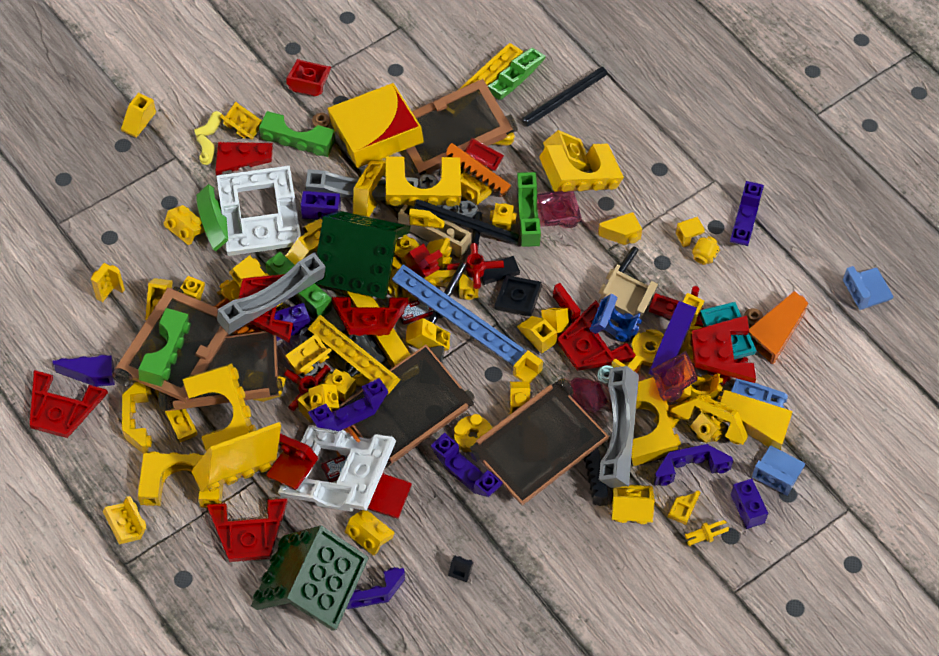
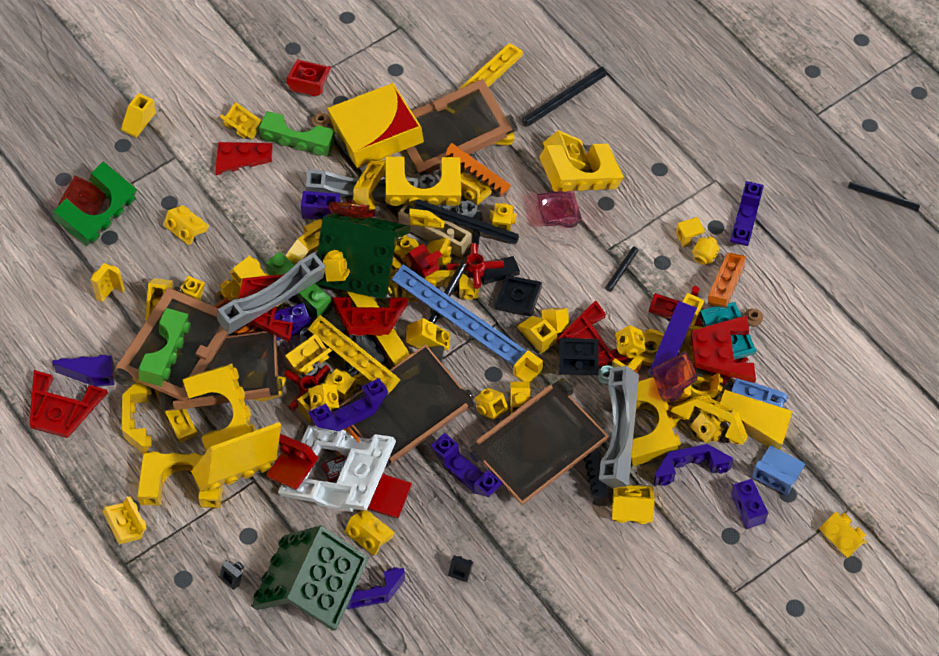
light yellow arm [194,111,222,137] -> none
bright green slope [196,184,228,251] -> none
light yellow arm [197,134,215,165] -> none
red wing [206,498,288,562] -> none
white piece [217,166,301,256] -> none
tile [400,299,434,325] -> none
yellow plate [454,414,492,454] -> none
red tile [464,138,504,171] -> none
bright green slope [488,47,546,100] -> none
bright green arch [517,172,541,247] -> none
red tile [552,283,581,323] -> none
clear pink slope [564,377,609,413] -> none
blue tile [590,294,642,342] -> none
yellow slope [598,212,642,245] -> none
tan panel [598,264,658,319] -> none
yellow tile [668,491,701,525] -> none
yellow arm [685,520,729,546] -> none
orange slope [749,291,808,365] -> none
medium blue bracket [843,266,893,310] -> none
none -> green arch [52,161,137,247]
none -> clear red plate [58,176,107,215]
none -> black tile [219,561,245,590]
none -> yellow brick [323,250,350,282]
none -> clear red plate [329,200,376,219]
none -> yellow brick [474,388,509,420]
none -> black slope [559,338,599,376]
none -> yellow brick [615,325,646,358]
none -> orange gear [708,252,746,308]
none -> yellow bracket [819,511,868,558]
none -> black bar [848,181,921,211]

